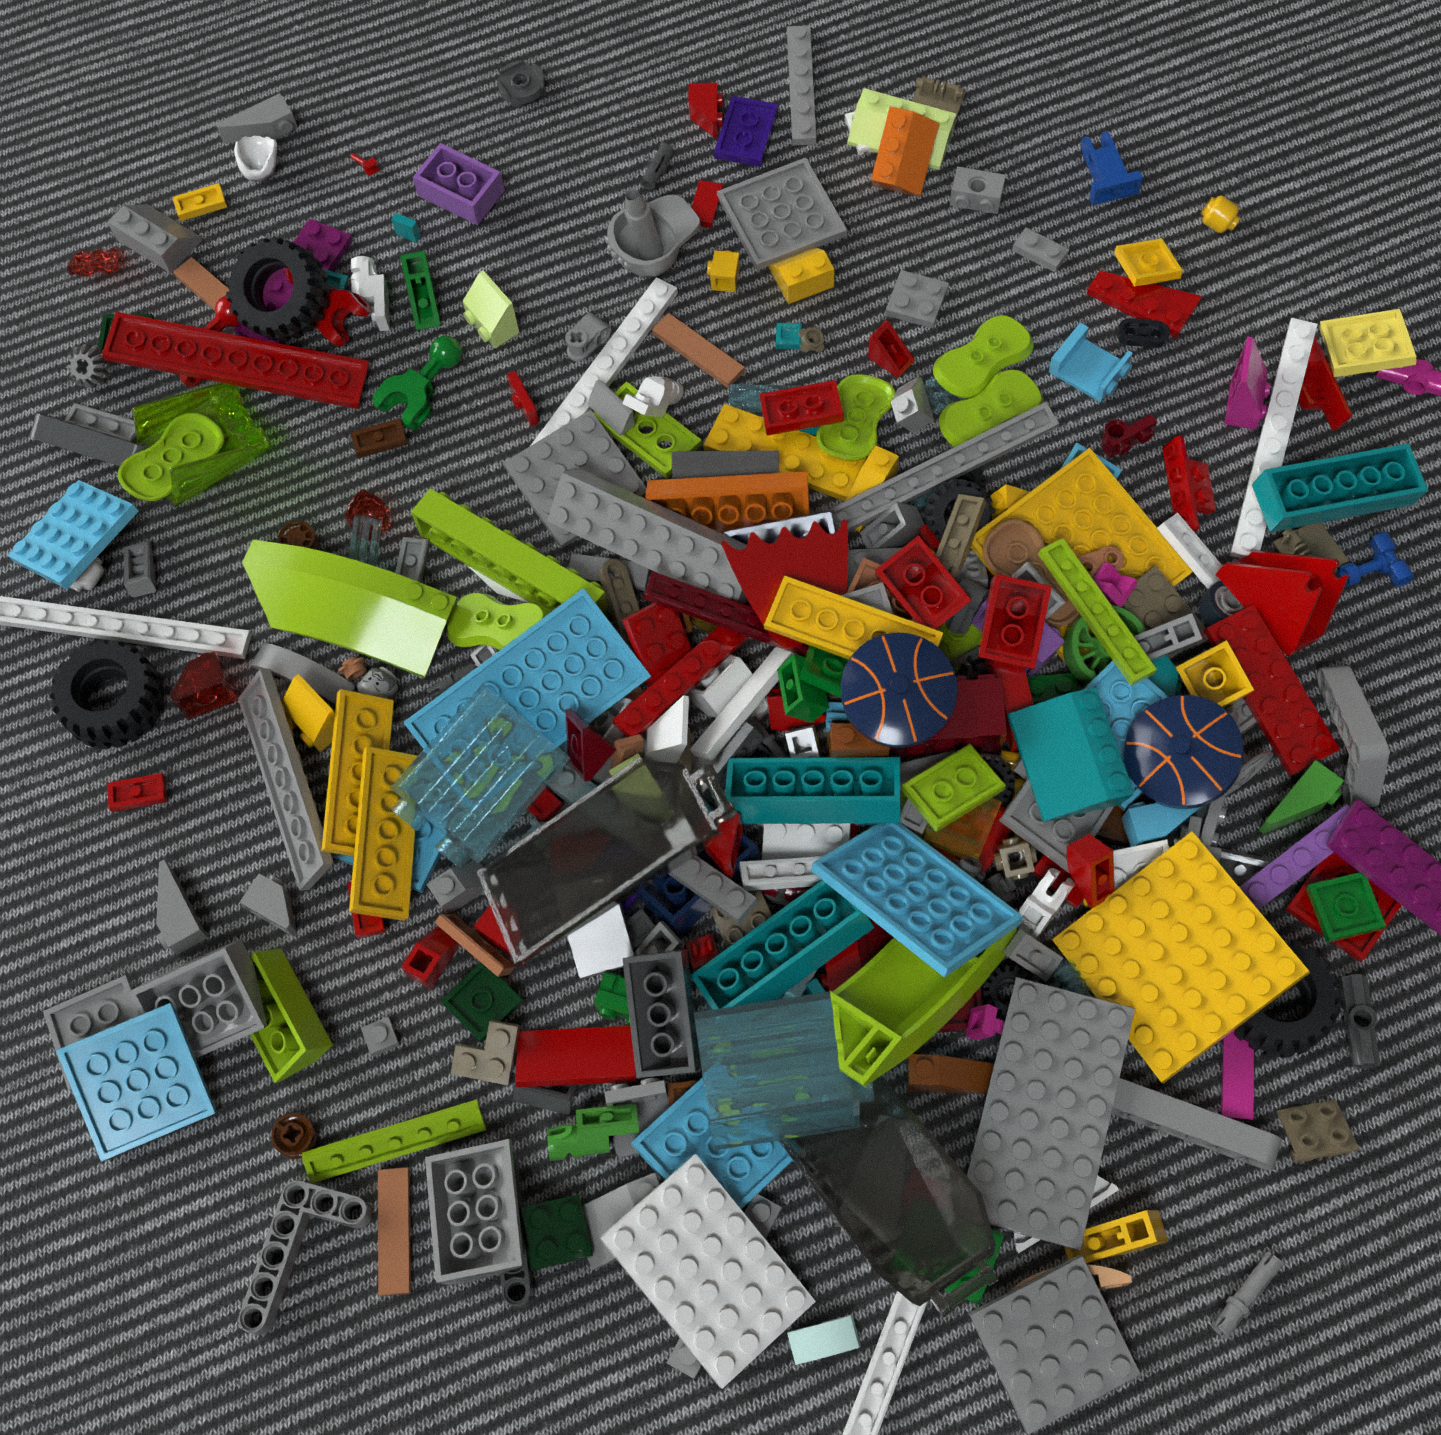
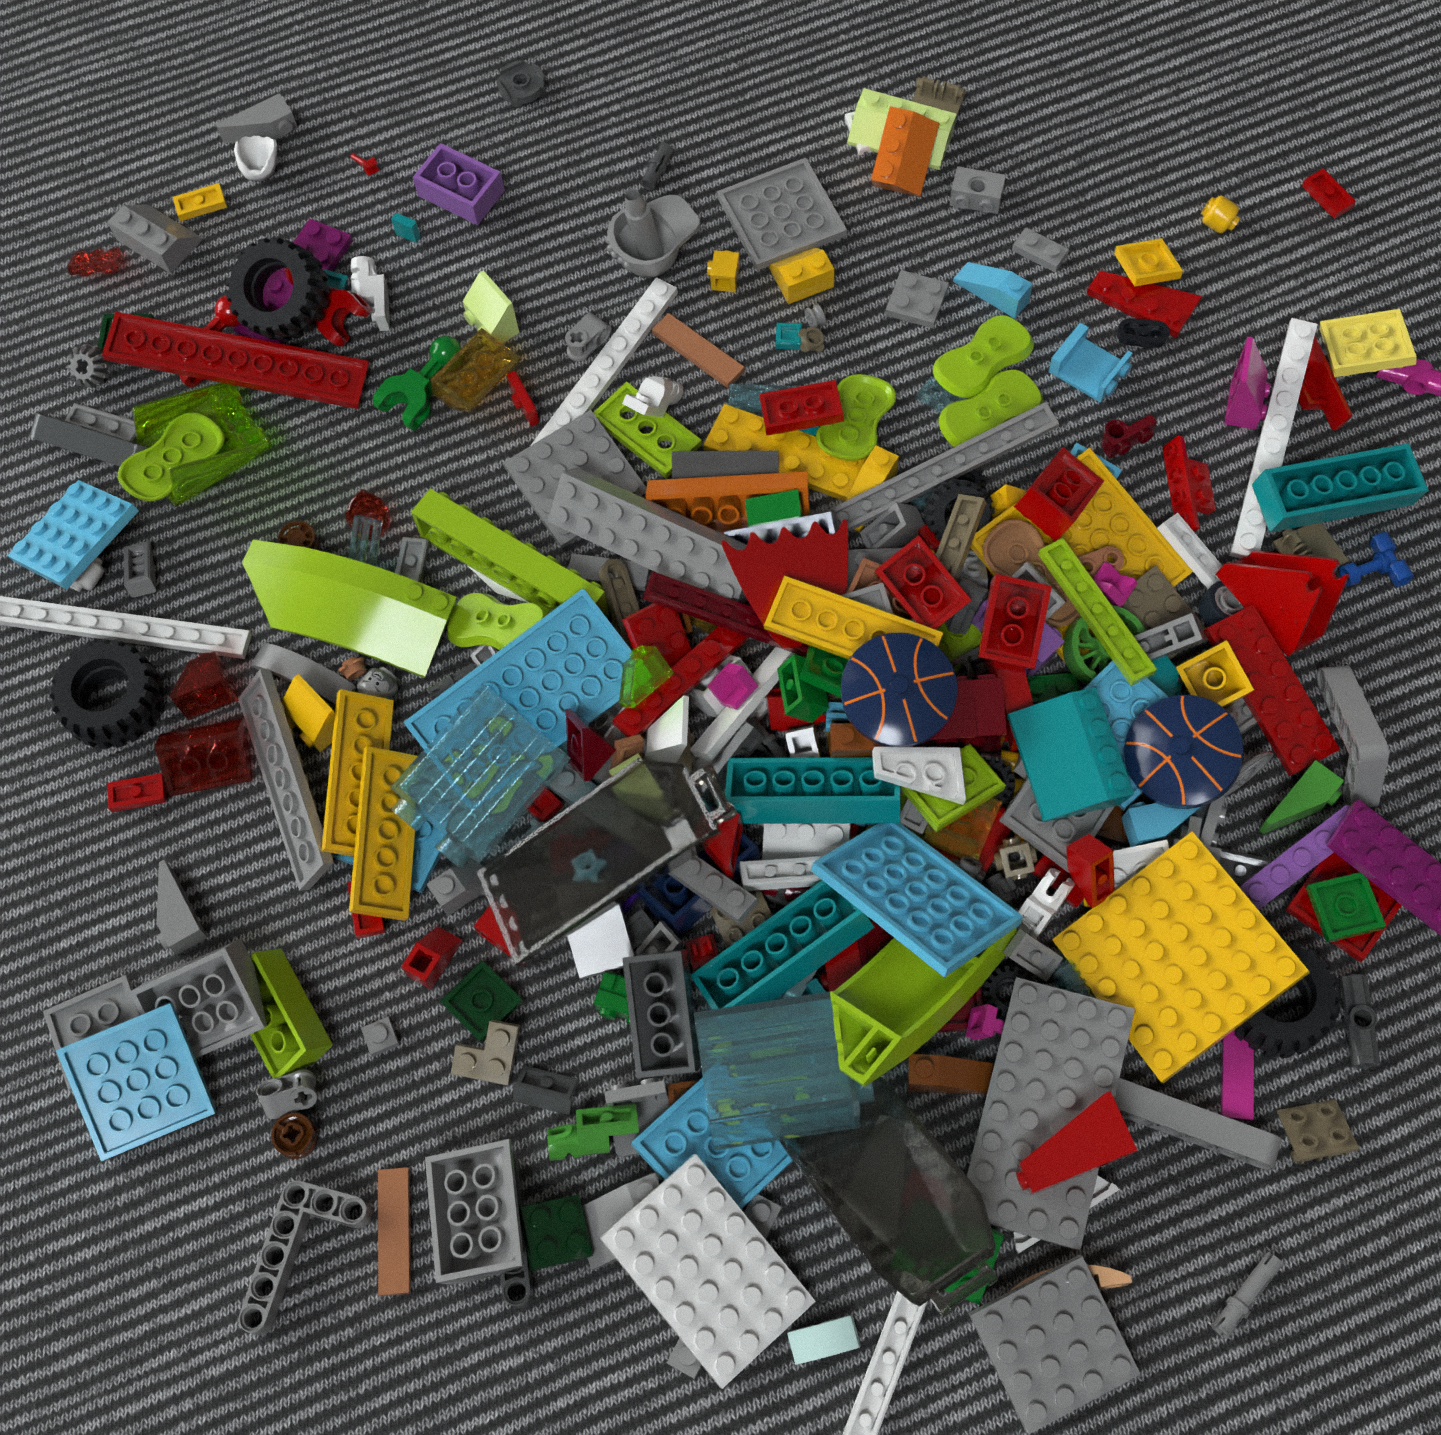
nougat tile [173,257,229,310] -> none
light grey slope [240,874,297,937] -> none
lime plate [302,1099,486,1183] -> none
reddish brown plate [350,418,408,459] -> none
green slope [400,251,441,331] -> none
nougat tile [435,913,516,977] -> none
red tile [515,1026,636,1088] -> none
light grey slope [588,379,635,436] -> none
red slope [688,83,723,137] -> none
red tile [691,180,723,228] -> none
dark purple plate [714,96,778,167] -> none
light grey plate [787,25,816,146] -> none
red slope [868,320,915,377] -> none
light grey slope [891,376,934,433] -> none
yellow slope [1064,1210,1168,1264] -> none
blue piece [1081,131,1143,206] -> none
none -> clear red slope [154,719,252,797]
none -> light grey piece [256,1069,317,1119]
none -> clear yellow slope [431,328,521,412]
none -> clear light blue plate [570,849,607,883]
none -> clear neon green slope [619,645,674,708]
none -> dark pink panel [708,663,758,709]
none -> green slope [745,489,803,527]
none -> light grey bush [805,304,826,328]
none -> white wing [872,747,966,805]
none -> medium azure slope [953,262,1033,319]
none -> red slope [1014,447,1104,541]
none -> red slope [1015,1091,1137,1196]
none -> red plate [1302,168,1356,219]

